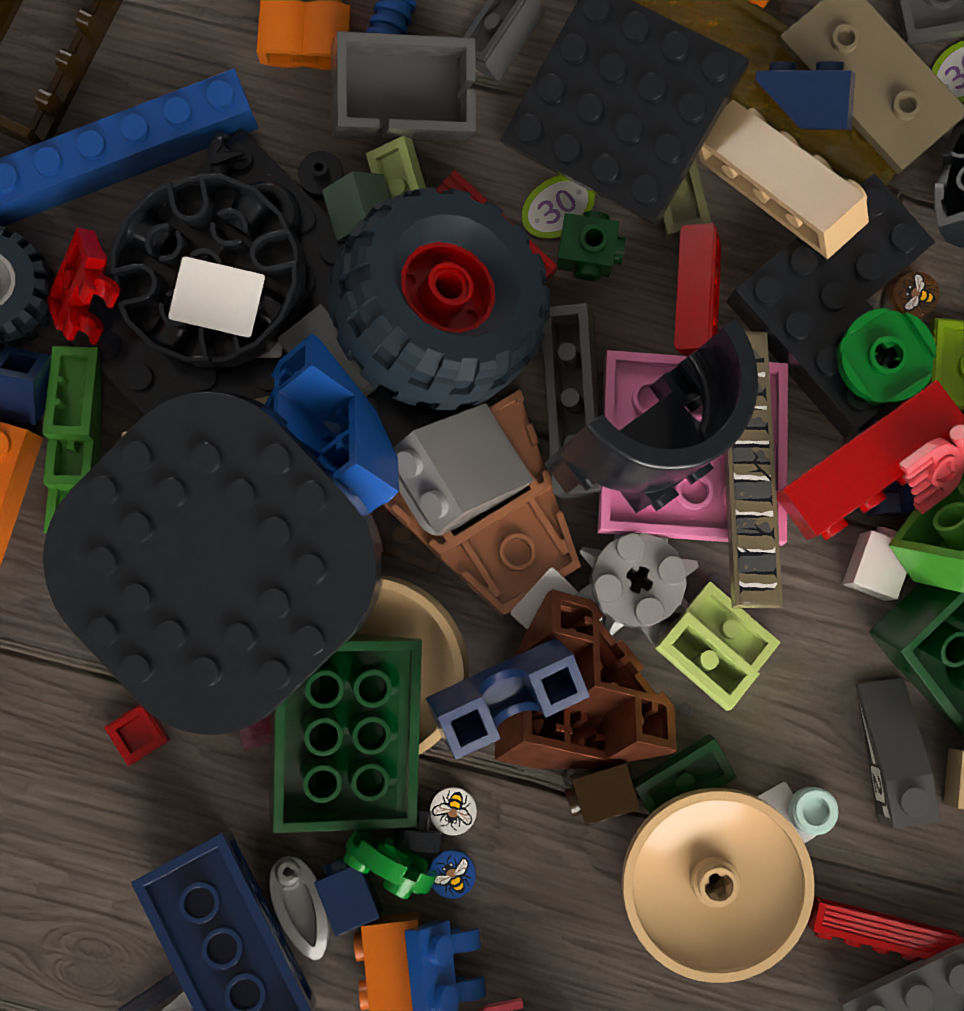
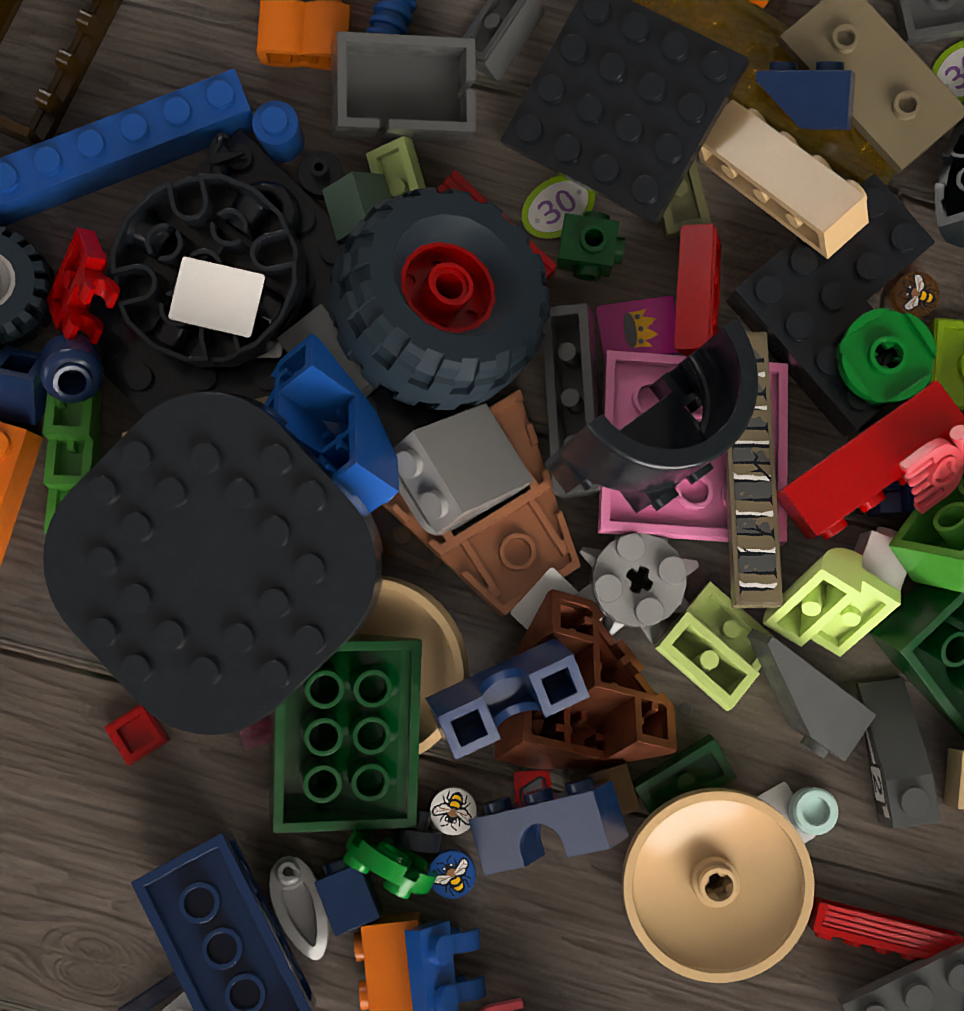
none -> dark blue head [39,334,104,403]
none -> blue brick [252,100,305,163]
none -> dark blue arch [468,776,629,876]
none -> red sticker [513,770,551,803]
none -> dark pink sticker [596,295,679,359]
none -> dark grey slope [747,628,876,761]
none -> yellowish green brick [763,548,901,657]

